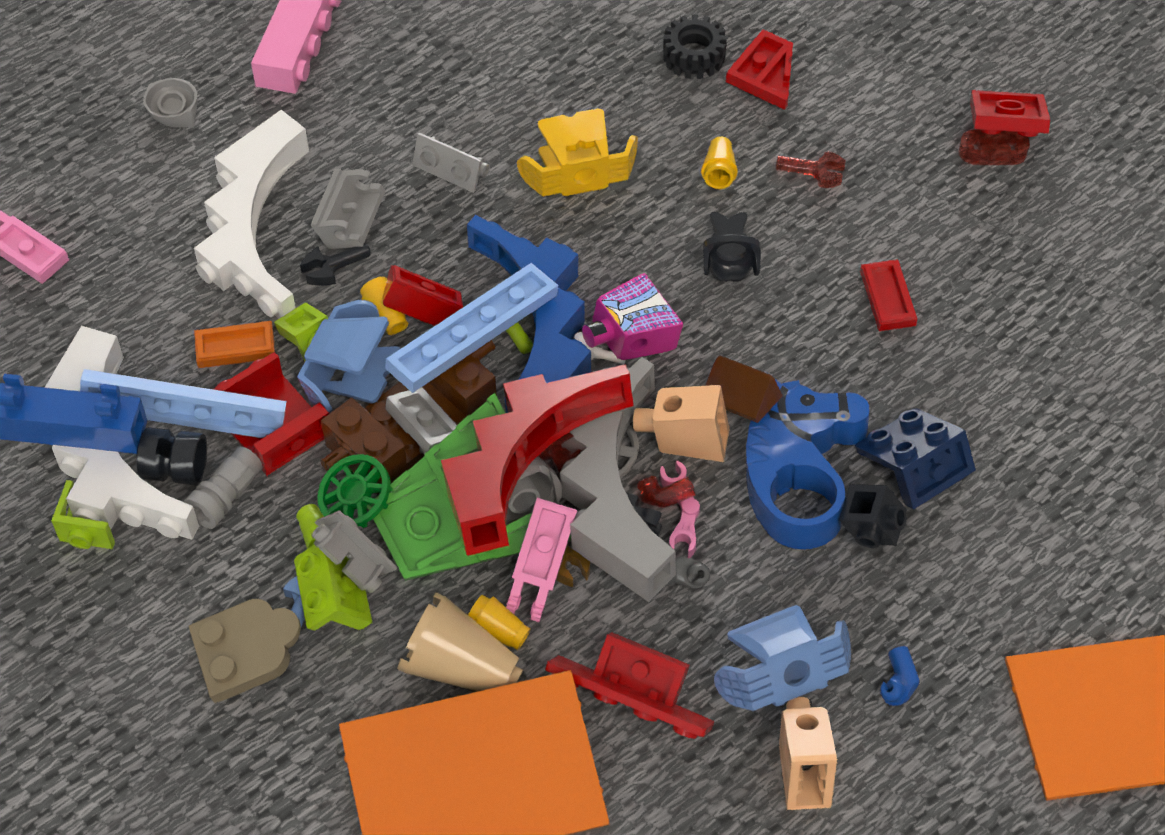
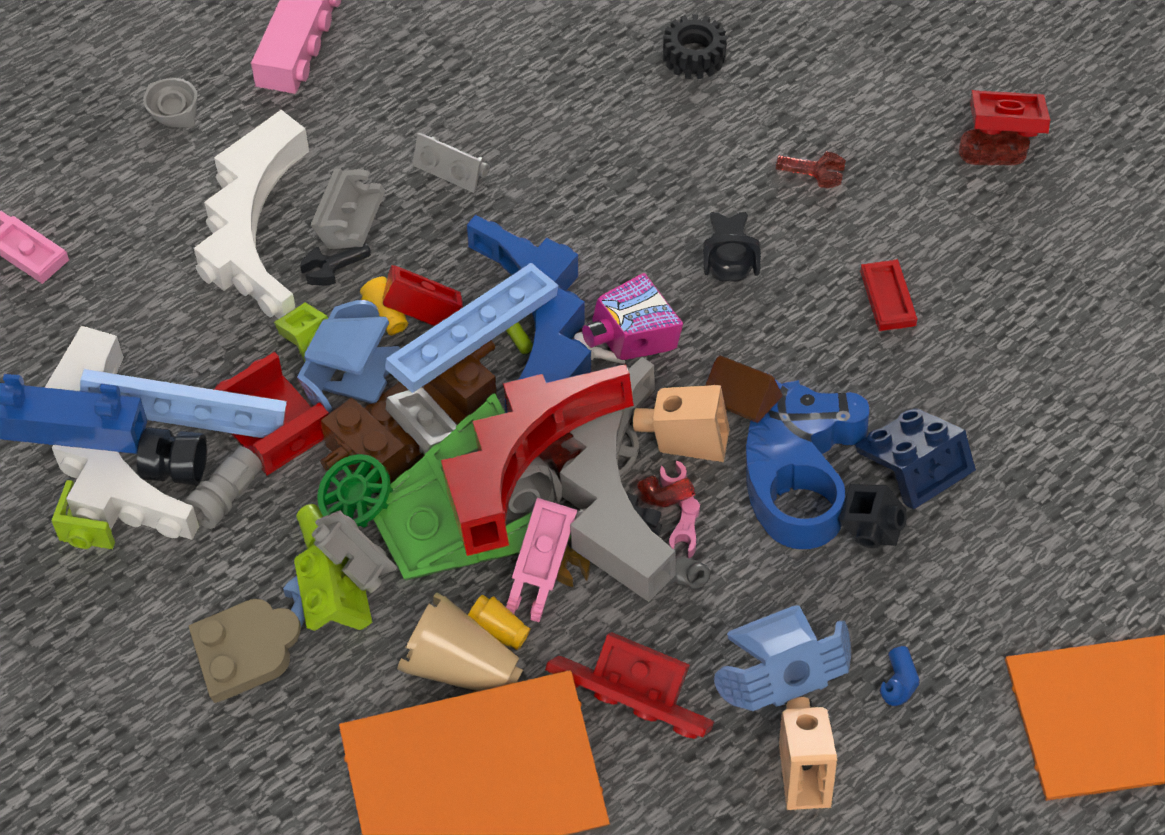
orange tile [194,321,275,368] -> none
yellow piece [517,109,638,197] -> none
yellow cone [701,137,738,189] -> none
red wing [726,29,793,110] -> none

